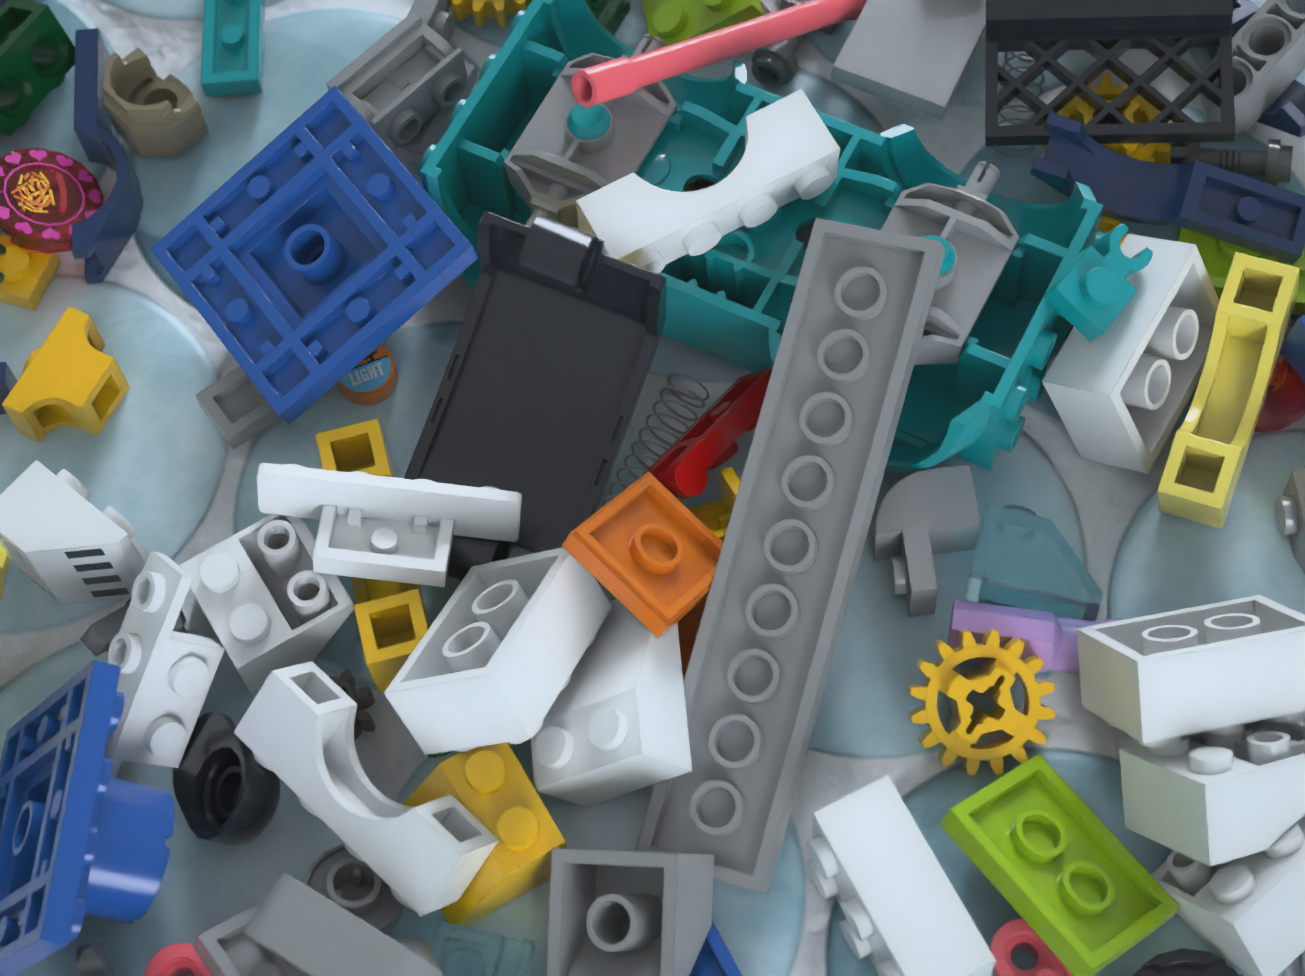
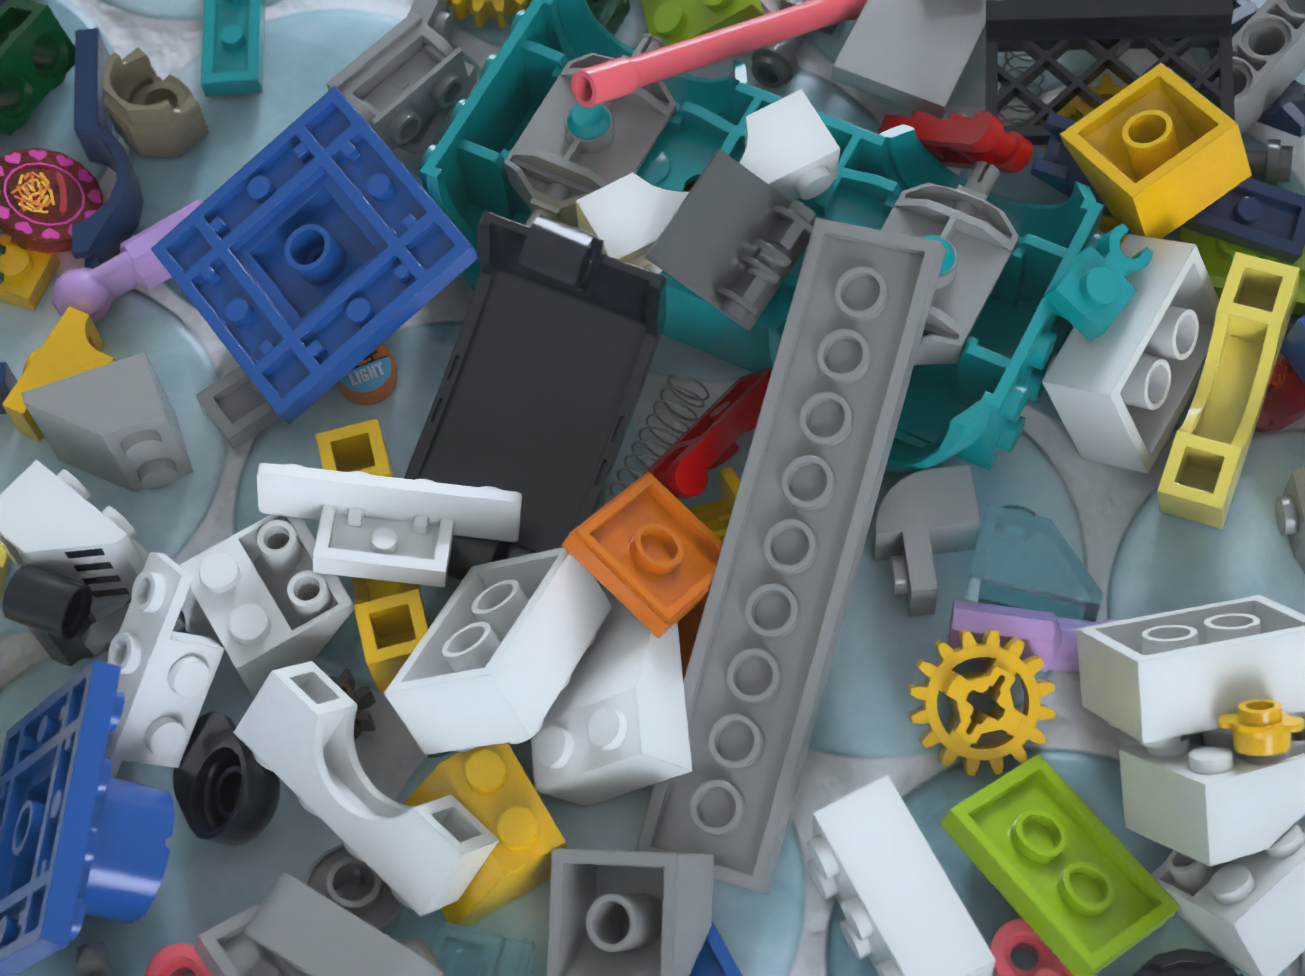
none -> black piece [3,563,96,667]
none -> light grey slope [21,351,193,492]
none -> lavender piece [52,199,204,324]
none -> dark grey hinge [645,149,816,331]
none -> red plate [877,110,1033,174]
none -> yellow slope [1060,63,1252,239]
none -> yellow plate [1218,699,1304,756]

